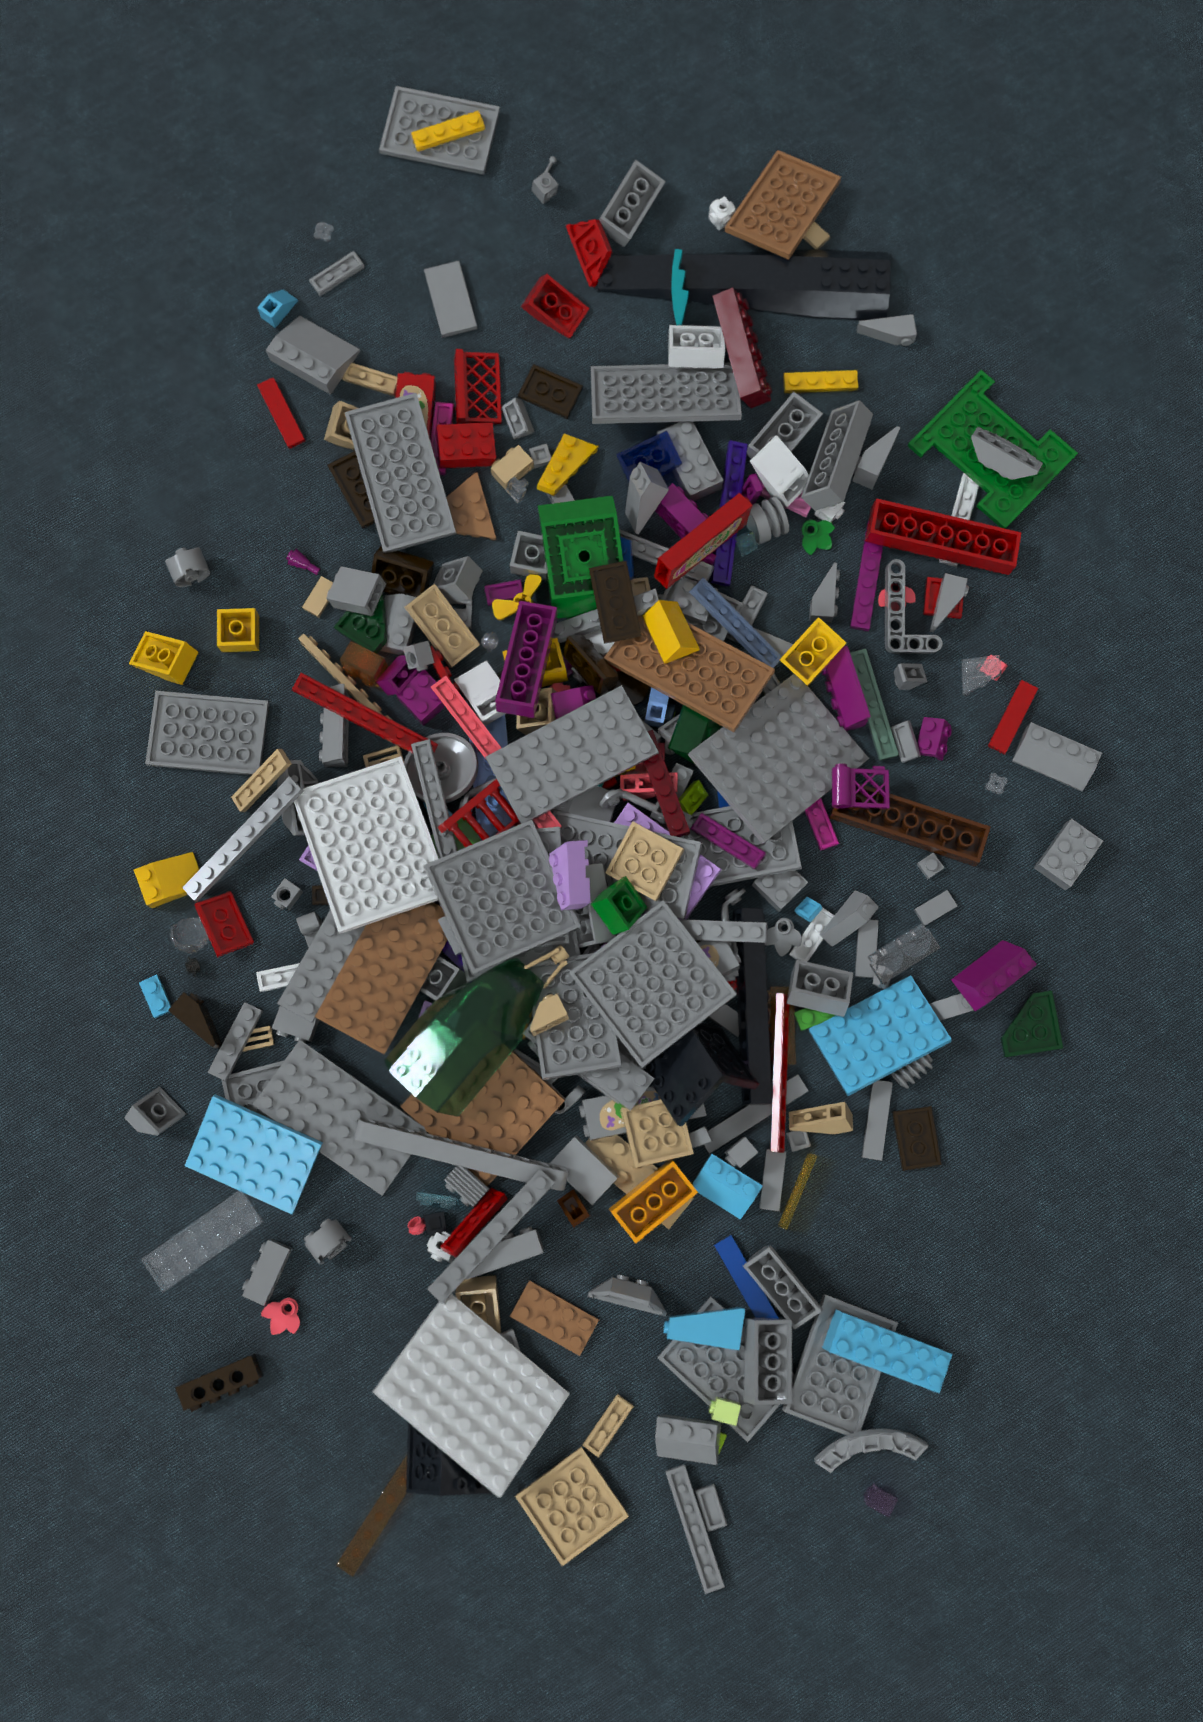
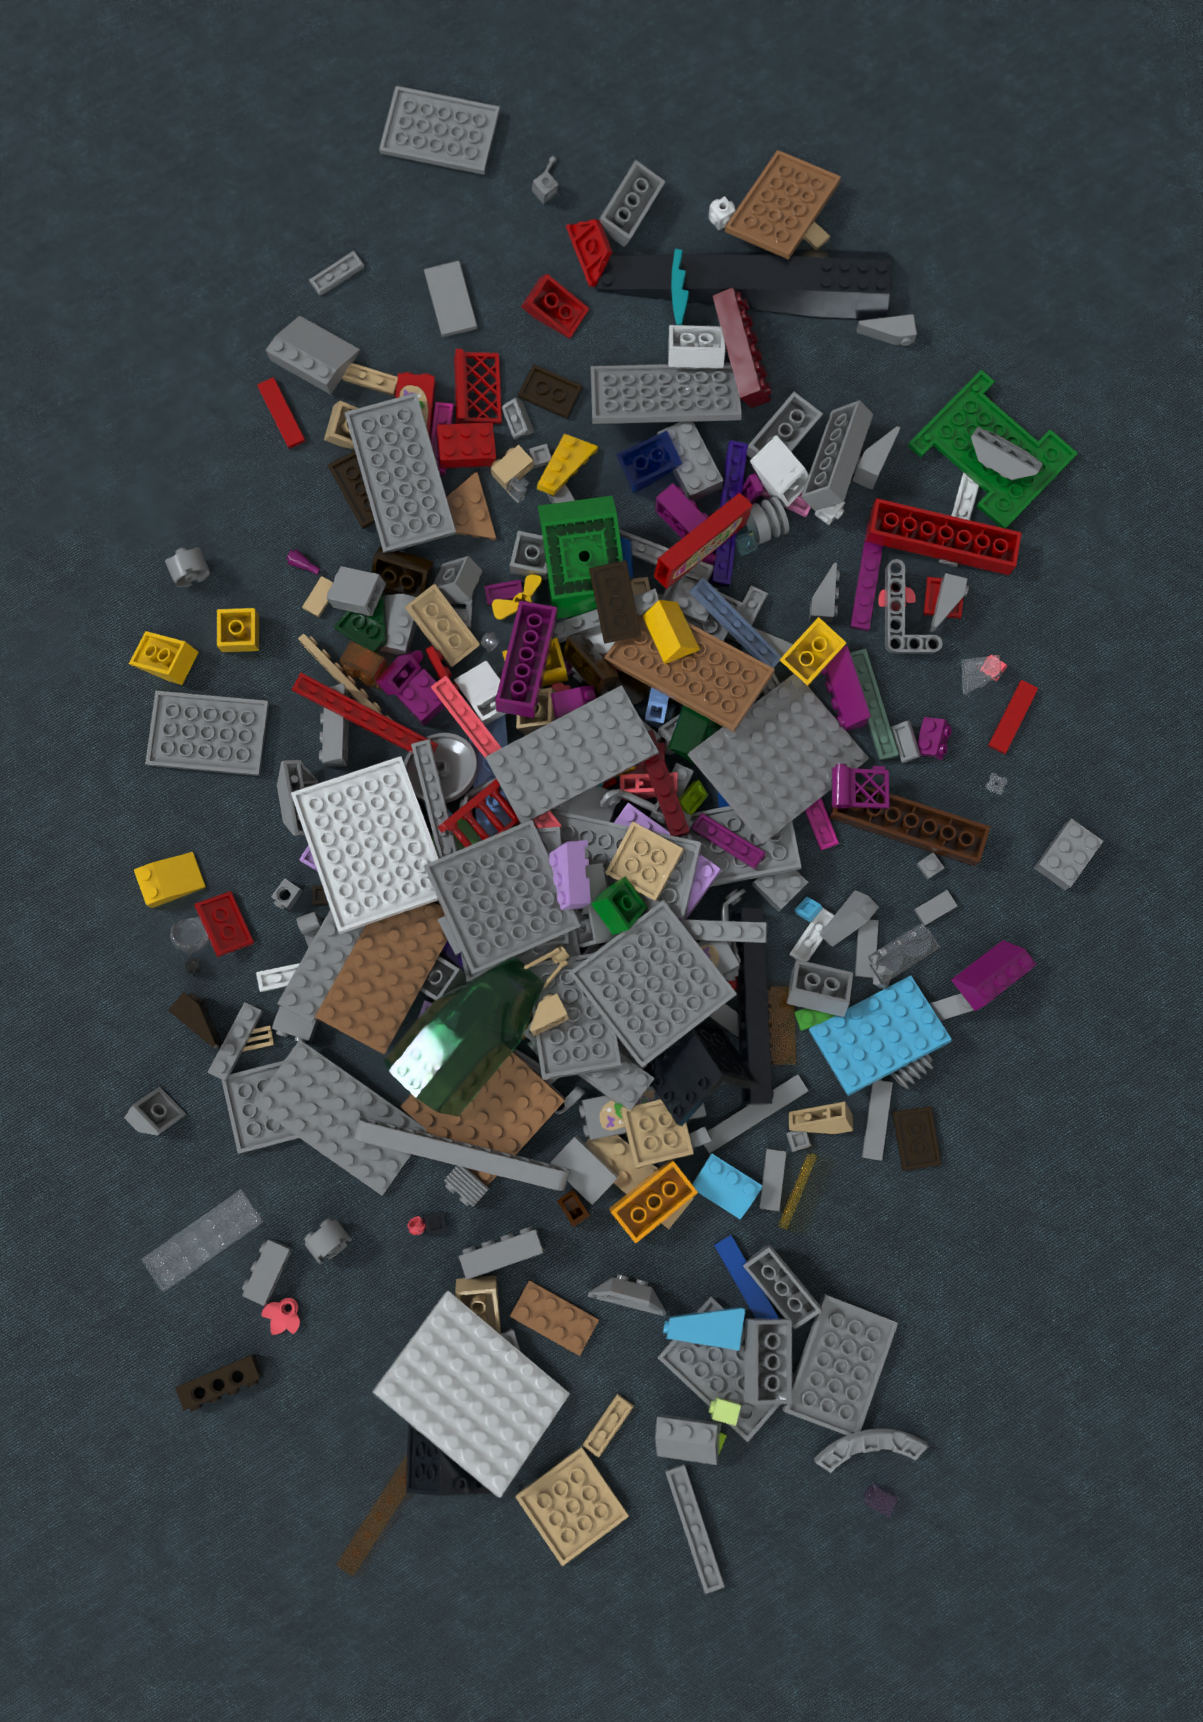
medium azure plate [139,974,171,1018] -> none
light grey plate [182,777,304,902] -> none
medium azure plate [185,1094,323,1214] -> none
tan plate [231,749,292,812] -> none
medium azure slope [257,290,298,328] -> none
clear plate [314,222,334,242] -> none
tan tile [363,746,404,768] -> none
light grey brick [403,641,434,671] -> none
yellow plate [411,110,485,152] -> none
clear light blue plate [416,1192,458,1209] -> none
light grey plate [427,1169,555,1304] -> none
white brick [427,1232,454,1263] -> none
red plate [440,1188,507,1258] -> none
light grey slope [625,462,669,534] -> none
light grey tile [695,1484,727,1532] -> none
light grey brick [725,1137,758,1168] -> none
light grey plate [764,918,802,957] -> none
tile [771,993,789,1153] -> none
yellow plate [783,370,858,393] -> none
green plate [802,520,835,555] -> none
medium azure brick [822,1309,952,1393] -> none
light grey slope [894,663,927,690] -> none
dark green plate [1000,991,1063,1058] -> none
light grey slope [1012,722,1102,791] -> none

